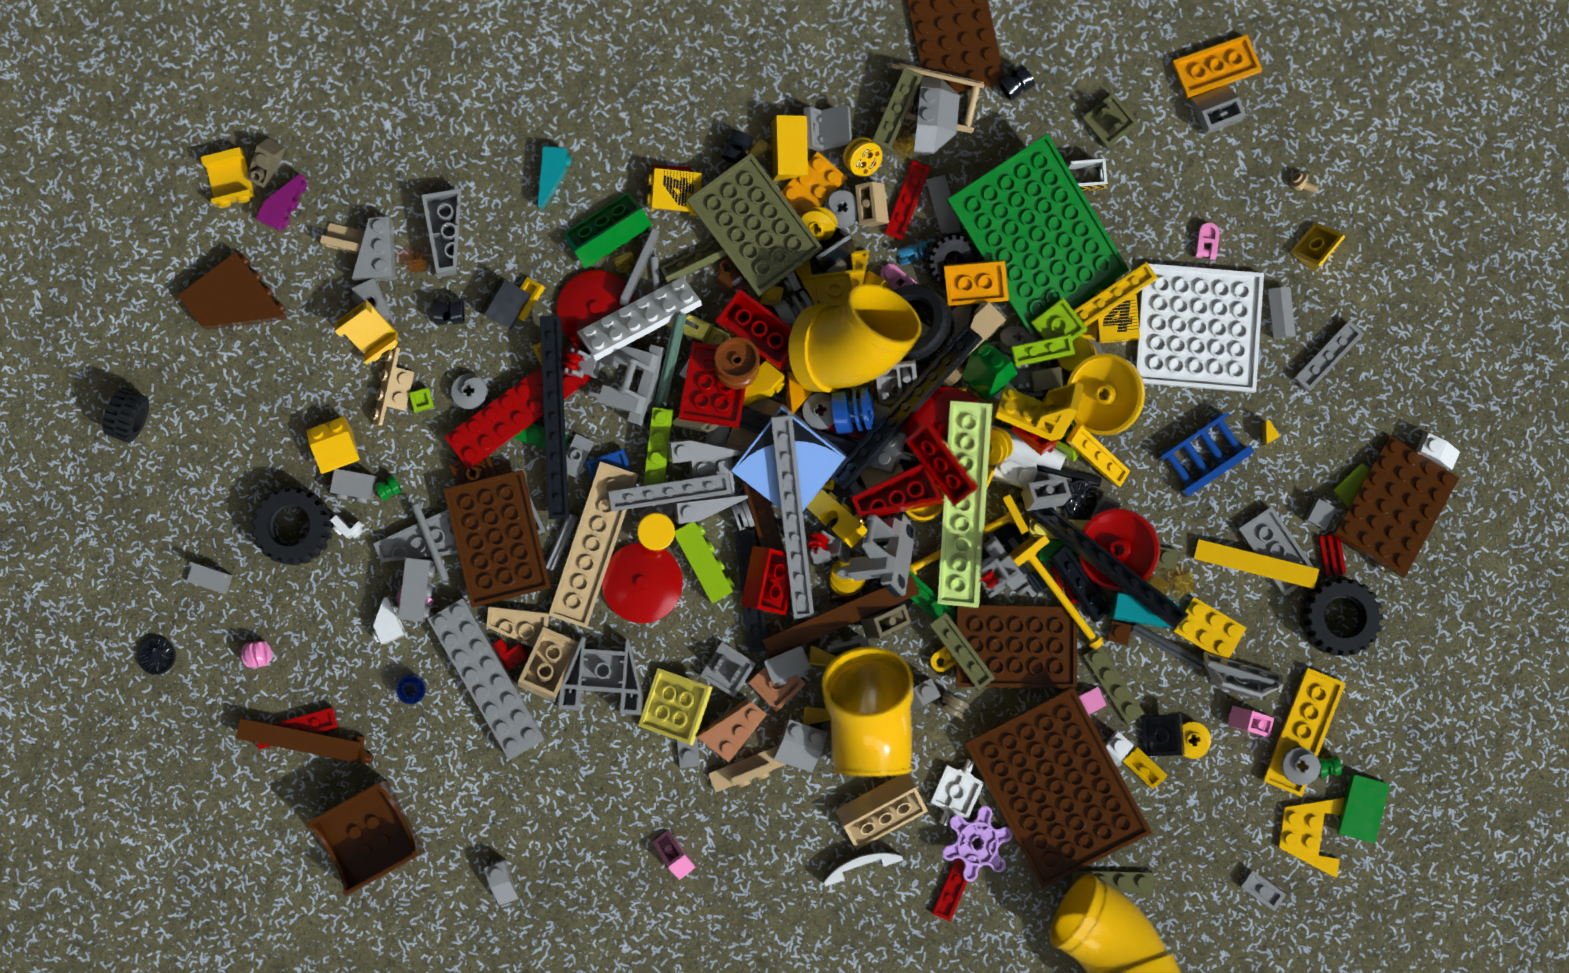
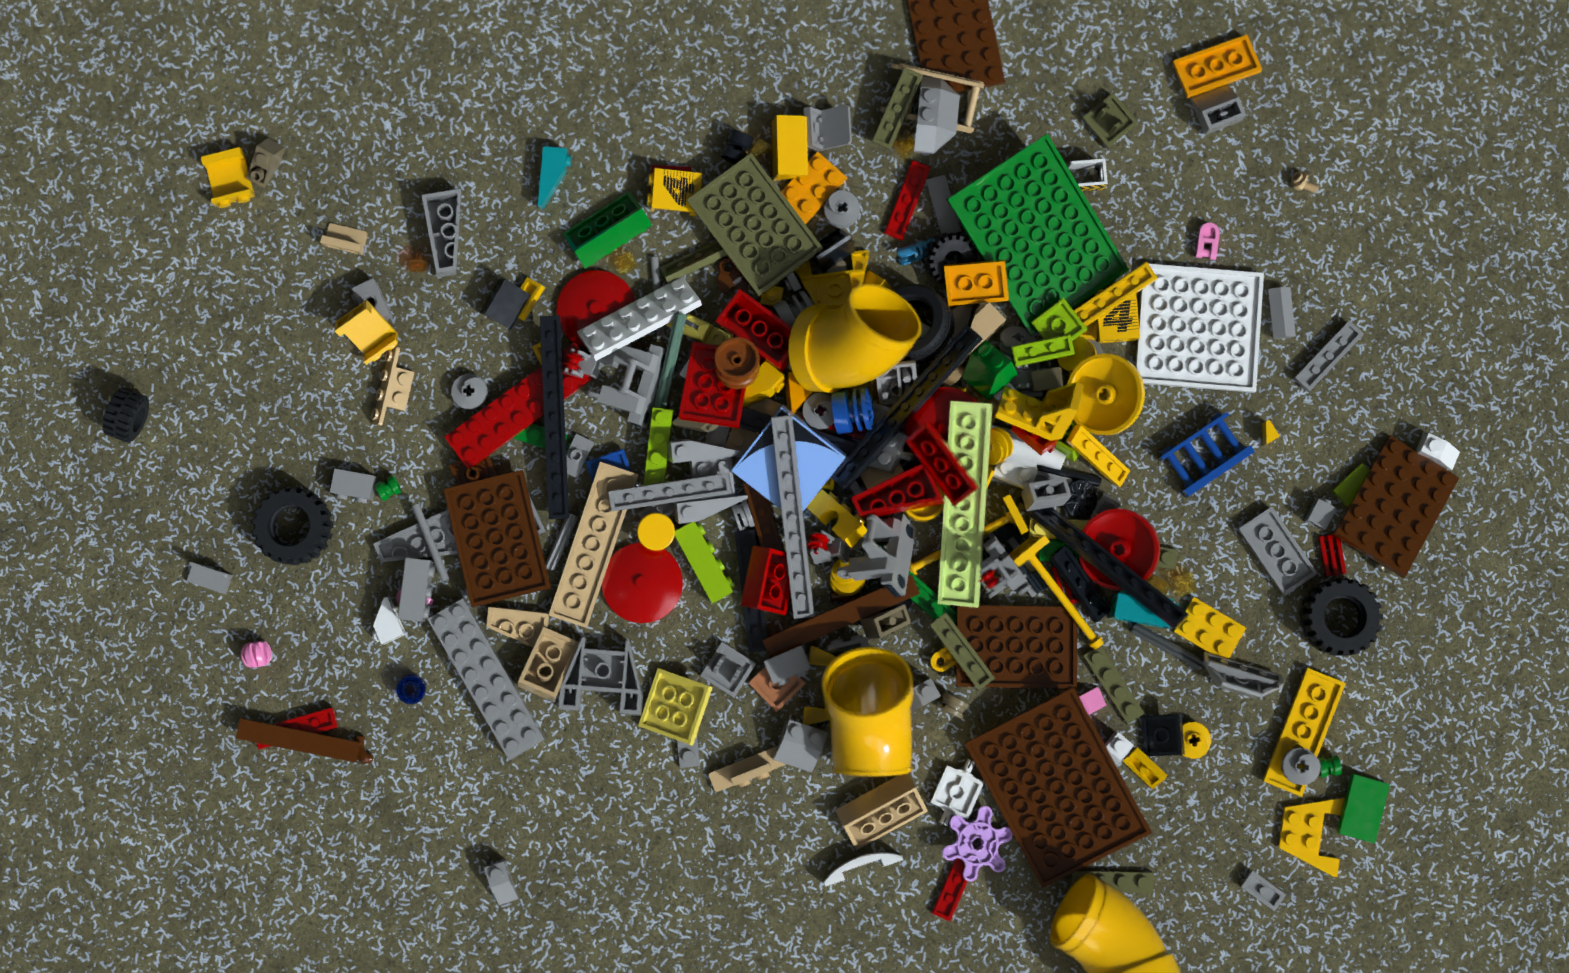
black wheel [137,637,176,675] -> none
reddish brown slope [177,252,288,330] -> none
magenta slope [256,174,308,232] -> none
yellow slope [306,416,360,474] -> none
reddish brown container [306,781,426,897] -> none
white bracket [330,515,365,539] -> none
light grey wedge [352,217,396,283] -> none
lime plate [409,388,435,413] -> none
black wheel [433,298,465,325] -> none
red piece [492,638,528,671] -> none
light grey tile [620,229,659,306] -> none
bright pink slope [652,830,696,880] -> none
nougat wedge [696,698,767,762] -> none
yellow piece [801,206,838,241] -> none
yellow head [843,137,882,177] -> none
tan brick [855,182,889,227] -> none
bright pink plate [880,264,916,290] -> none
black wheel [997,64,1035,101] -> none
reddish brown plate [1107,621,1132,645] -> none
yellow tile [1194,539,1319,589] -> none
bright pink slope [1227,706,1274,738] -> none
yellow slope [1290,222,1345,272] -> none

